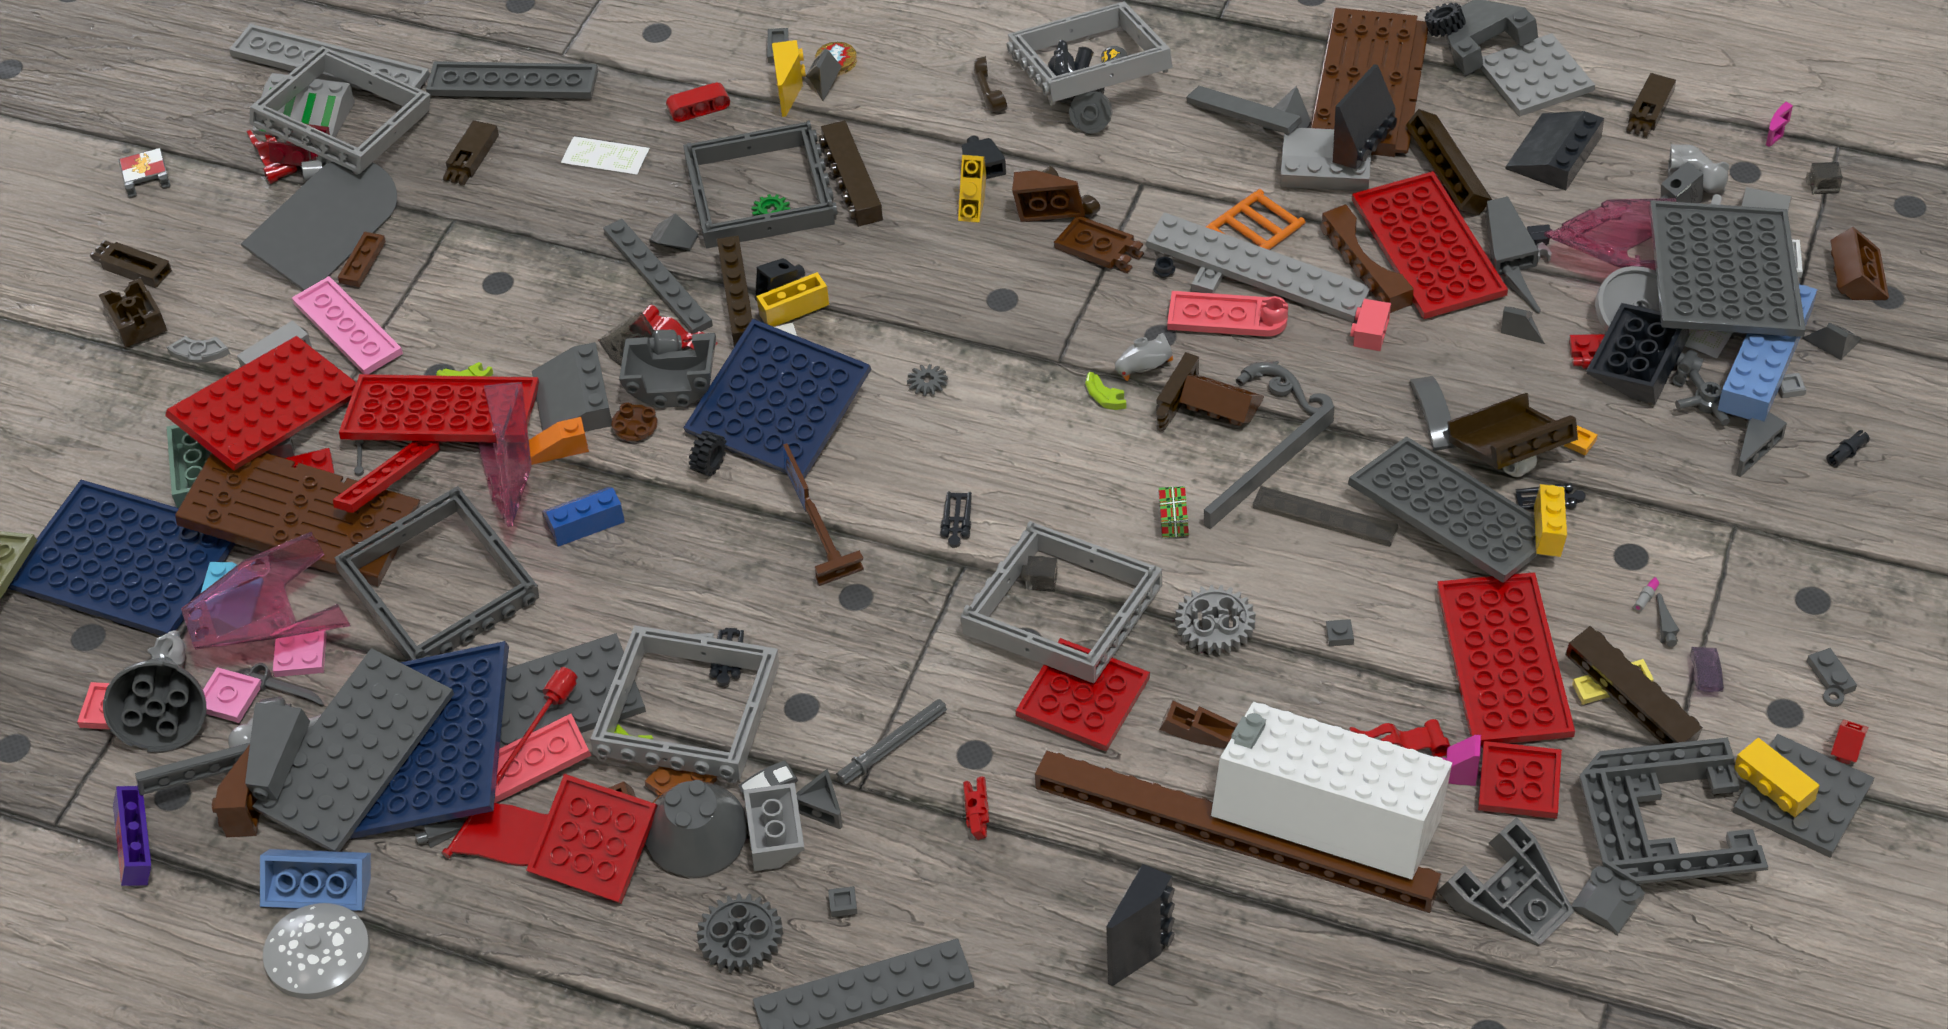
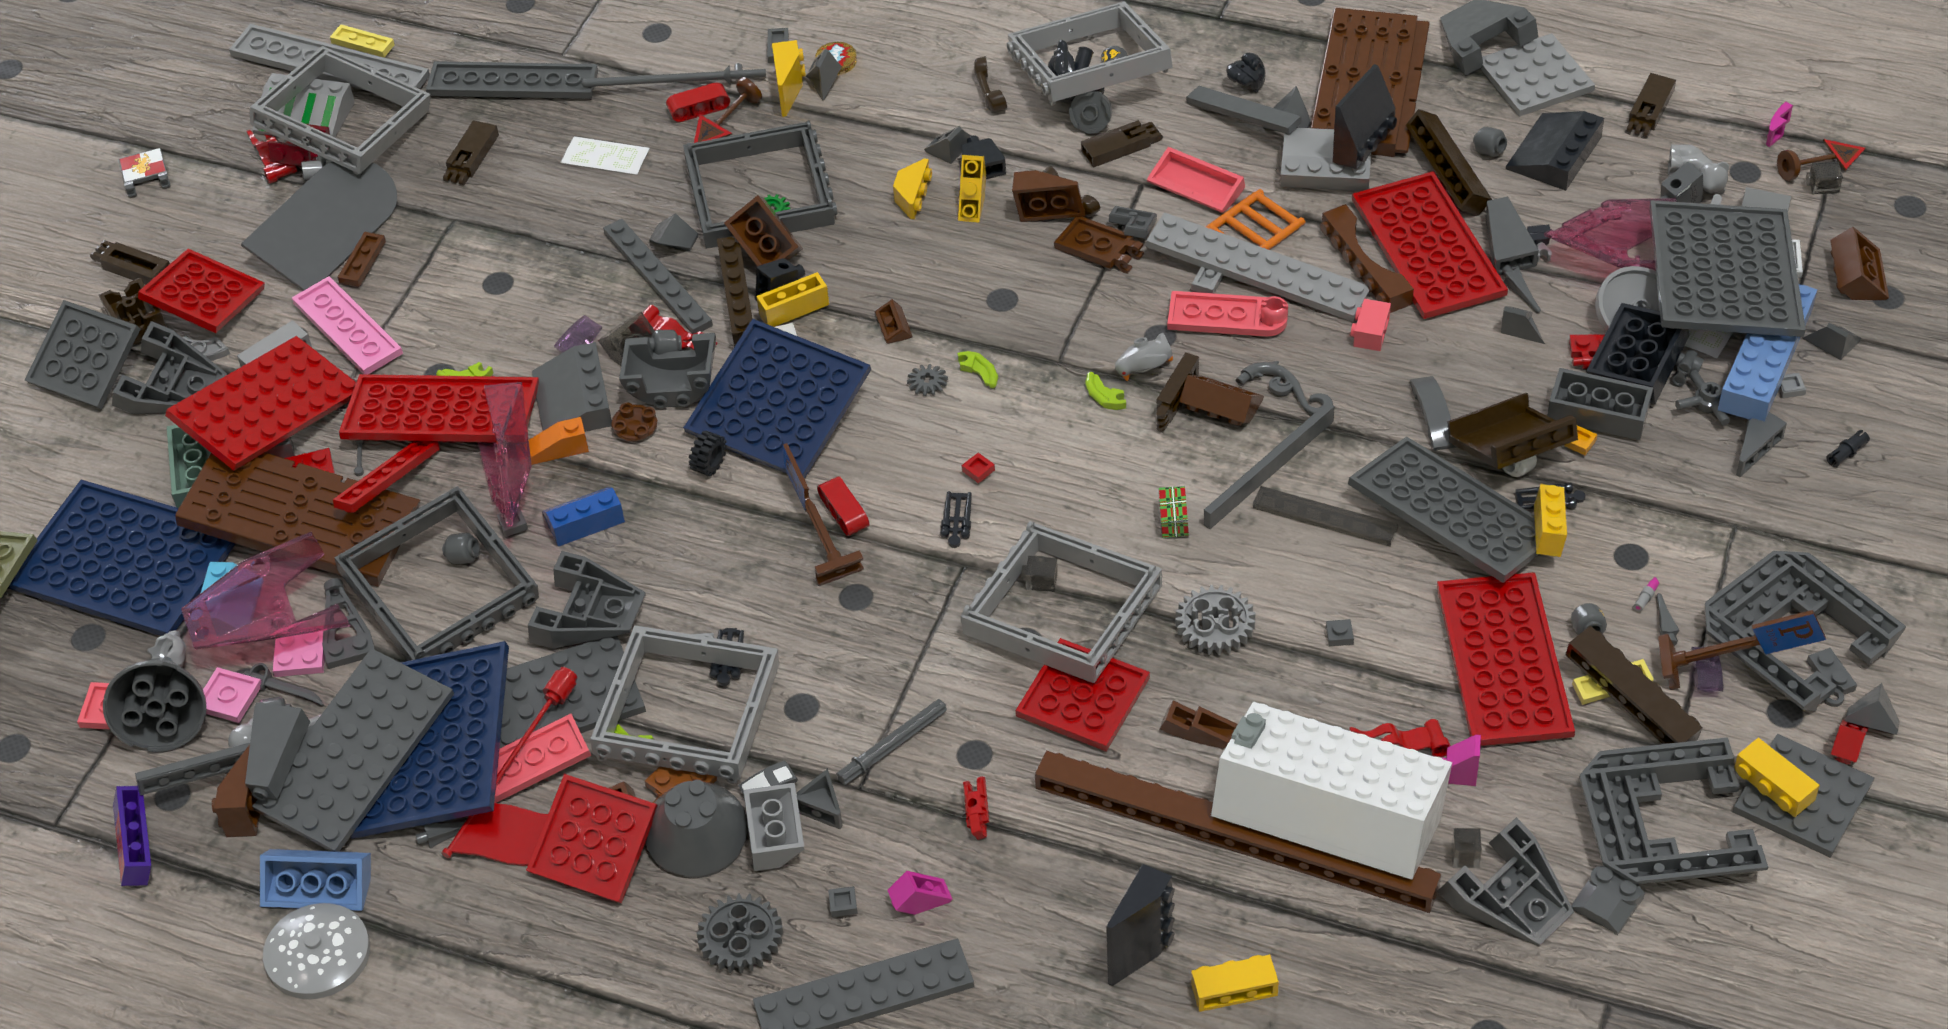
dark brown brick [819,120,883,227] -> none
black plate [1153,257,1175,277] -> none
black tyre [1424,2,1466,37] -> none
red plate [1478,741,1562,819] -> none
none -> dark grey plate [25,300,141,410]
none -> dark grey wedge [112,321,227,414]
none -> red plate [138,248,265,333]
none -> dark grey plate [322,578,375,669]
none -> light yellow plate [330,24,395,58]
none -> dark grey head [442,533,480,565]
none -> dark grey plate [497,507,528,537]
none -> dark grey wedge [528,551,646,648]
none -> clear purple slope [554,315,603,353]
none -> dark grey piece [581,63,766,87]
none -> reddish brown piece [694,77,762,143]
none -> reddish brown slope [724,195,803,266]
none -> red beam [817,476,870,536]
none -> reddish brown slope [875,299,913,344]
none -> dark pink slope [887,871,953,915]
none -> yellow slope [893,158,932,220]
none -> dark grey slope [924,126,971,164]
none -> lime piece [957,351,998,388]
none -> red plate [961,452,995,484]
none -> dark brown hinge [1081,120,1163,168]
none -> dark grey tile [1109,206,1157,238]
none -> coral slope [1146,147,1245,213]
none -> yellow brick [1191,954,1279,1012]
none -> black hair [1226,52,1266,92]
none -> clear smoke brick [1451,828,1482,868]
none -> dark grey head [1473,127,1507,157]
none -> dark grey brick [1547,368,1653,440]
none -> dark grey head [1571,603,1607,635]
none -> reddish brown piece [1658,610,1826,690]
none -> dark grey slope [1705,551,1906,711]
none -> reddish brown piece [1777,139,1866,181]
none -> dark grey slope [1845,683,1900,735]

